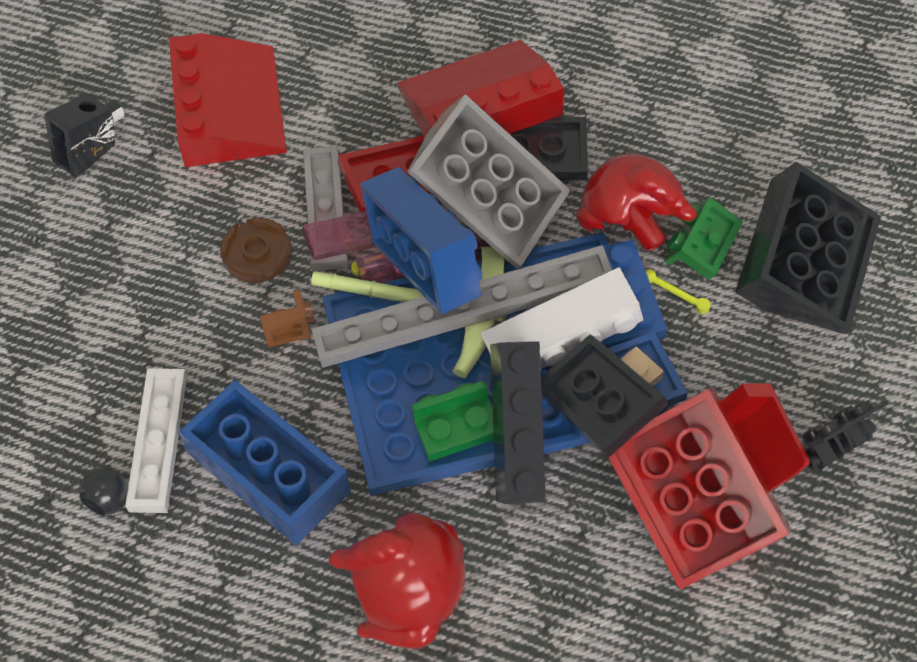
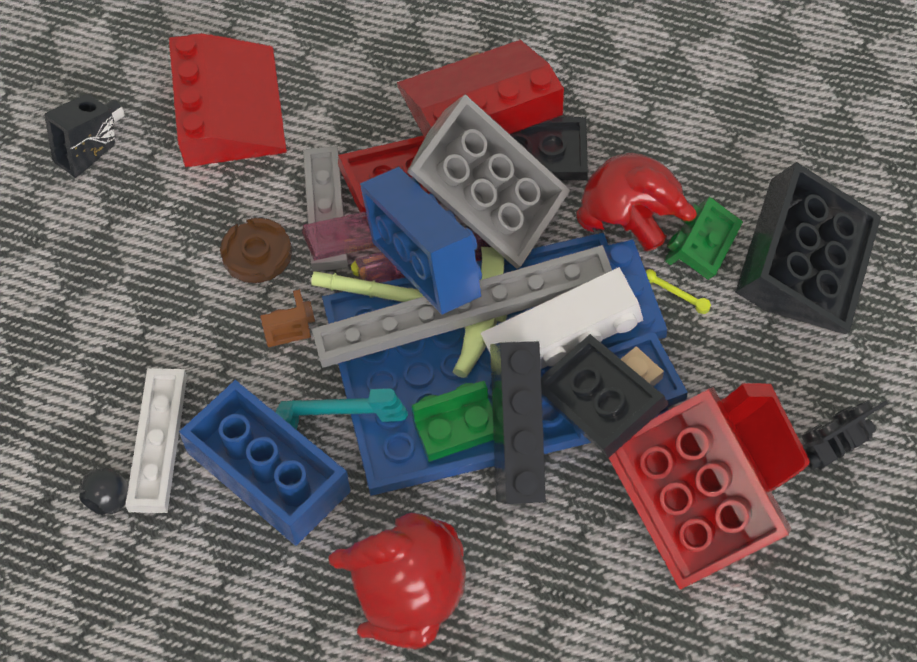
none -> teal hinge [275,389,408,429]

